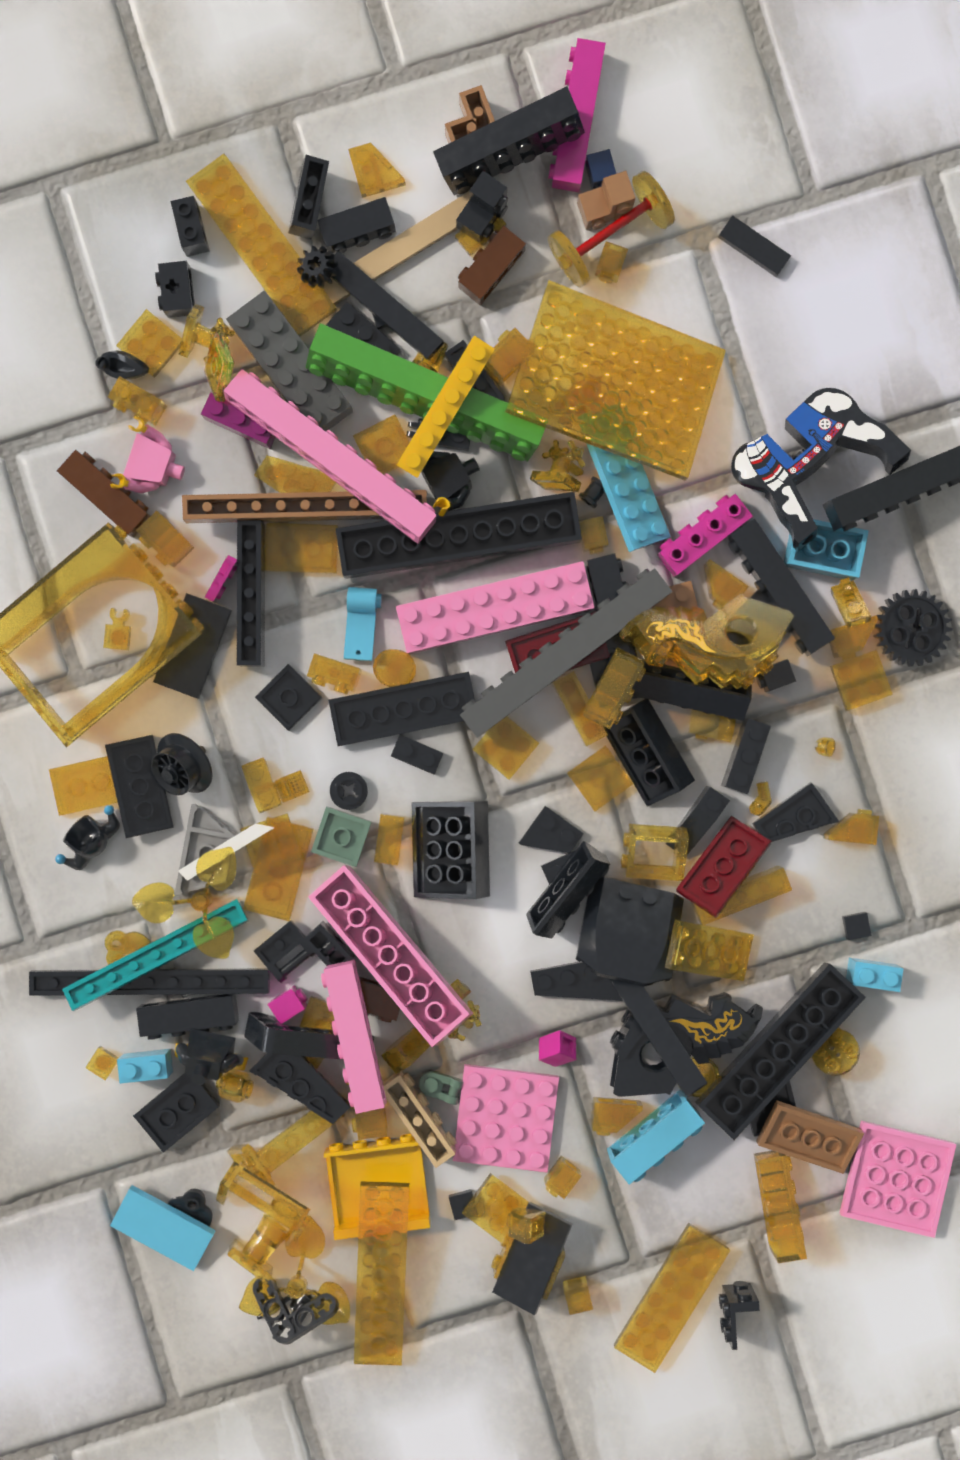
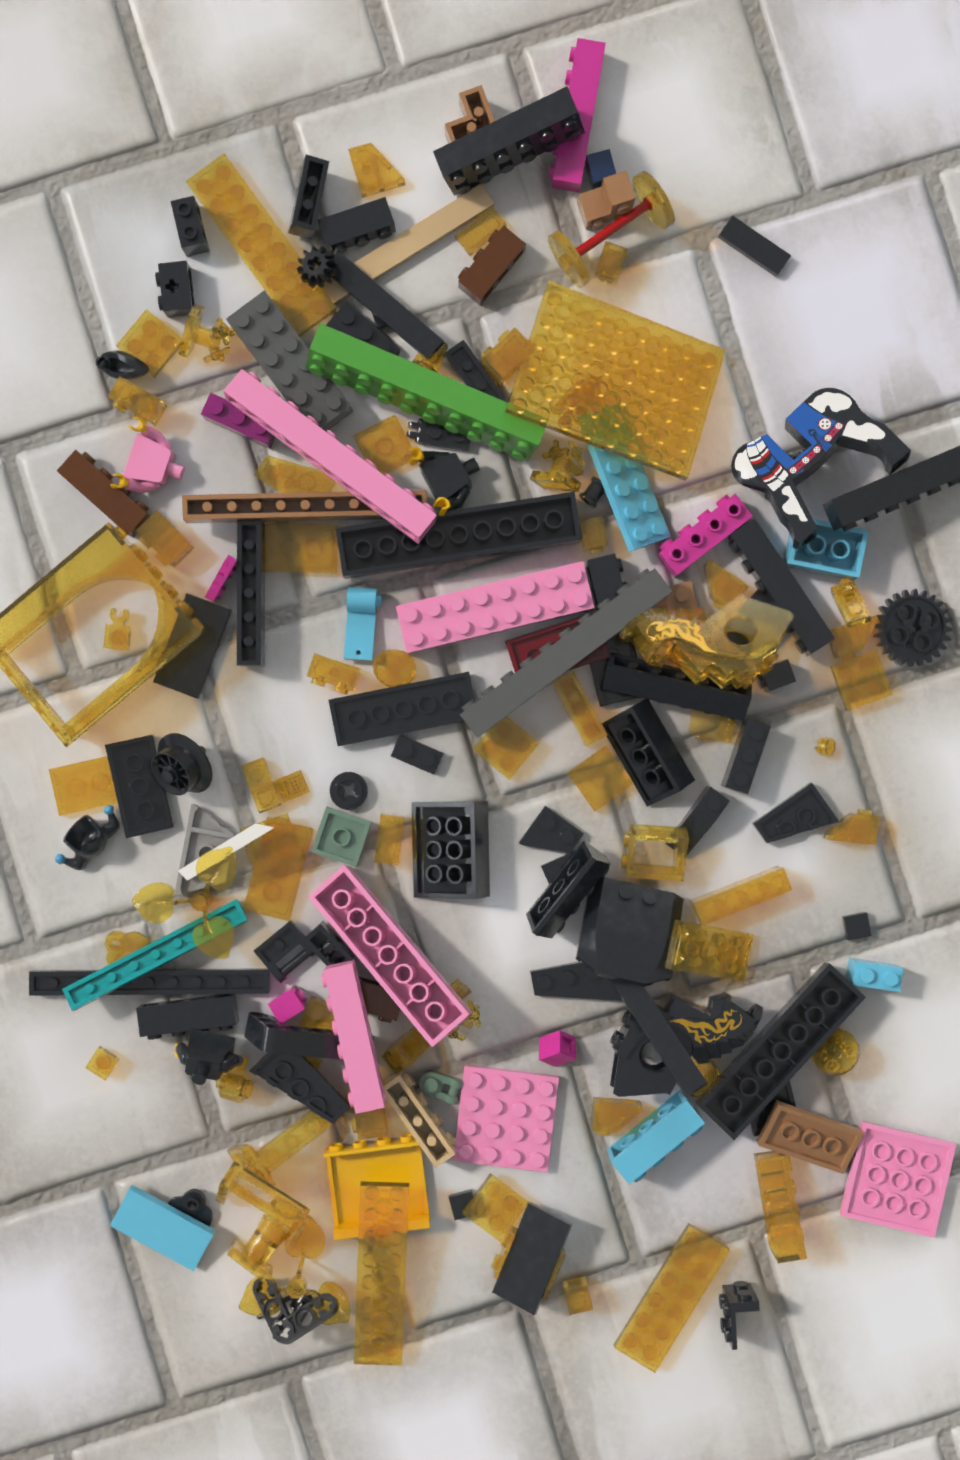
medium azure brick [117,1048,173,1084] -> none
black plate [133,1073,220,1153] -> none
clear yellow tile [204,331,235,402] -> none
black tile [255,664,323,731] -> none
yellow arch [396,336,495,478] -> none
black brick [456,171,509,243] -> none
clear yellow slope [506,1207,545,1244] -> none
clear yellow brick [544,1156,581,1199] -> none
clear yellow brick [584,647,646,729] -> none
dark red tile [676,816,771,918] -> none
clear yellow arm [749,781,772,816] -> none

